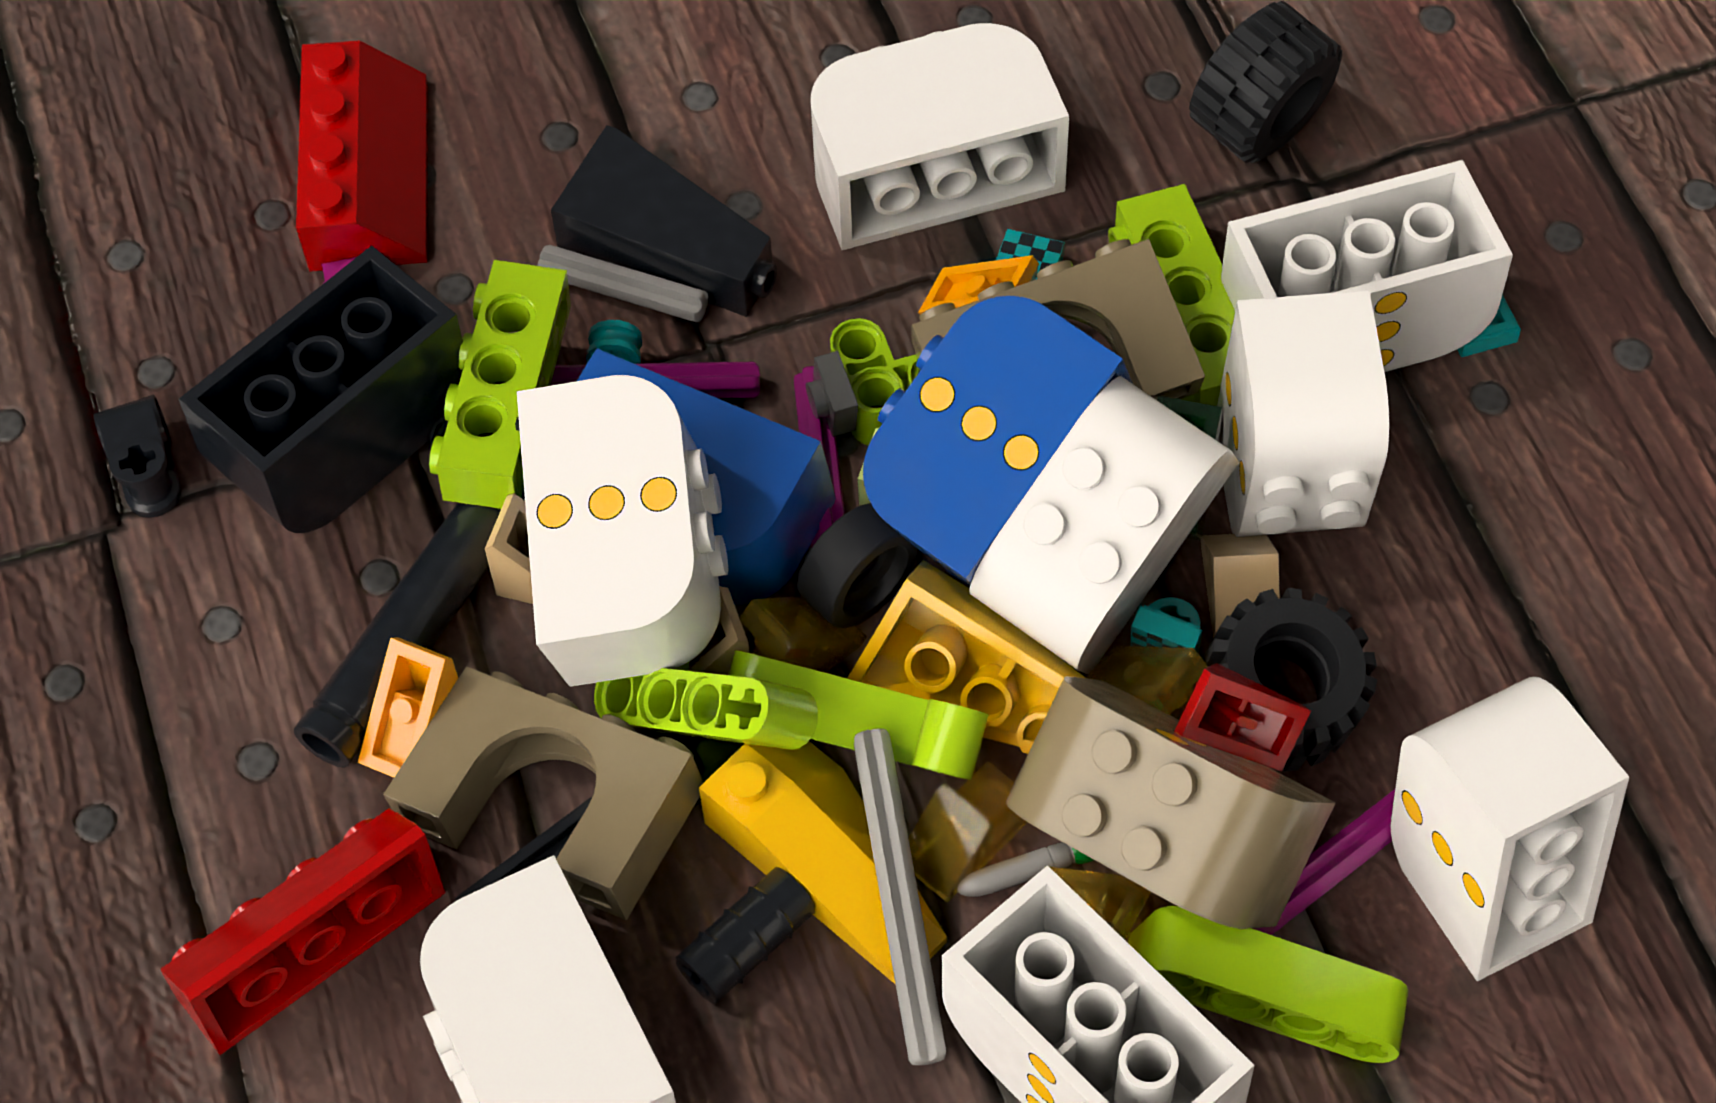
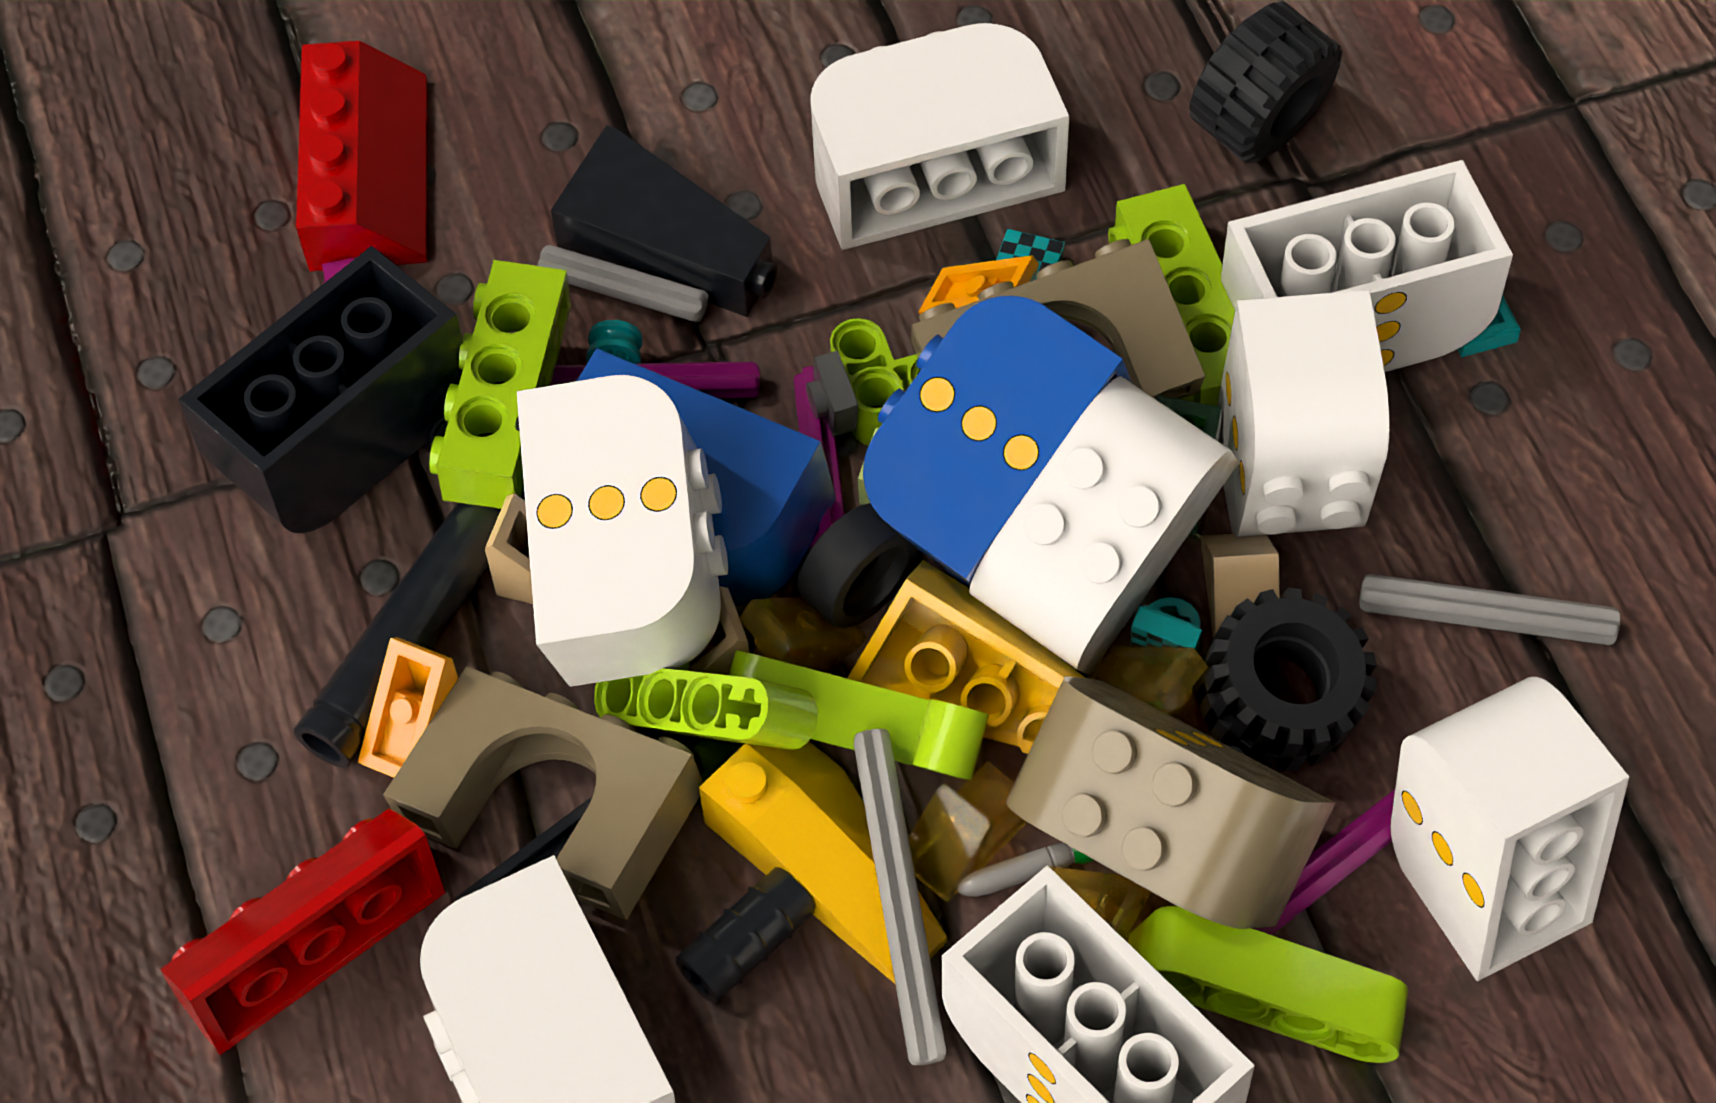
black piece [94,394,182,518] -> none
red slope [1174,663,1311,772] -> none
none -> light grey axle [1359,574,1620,645]

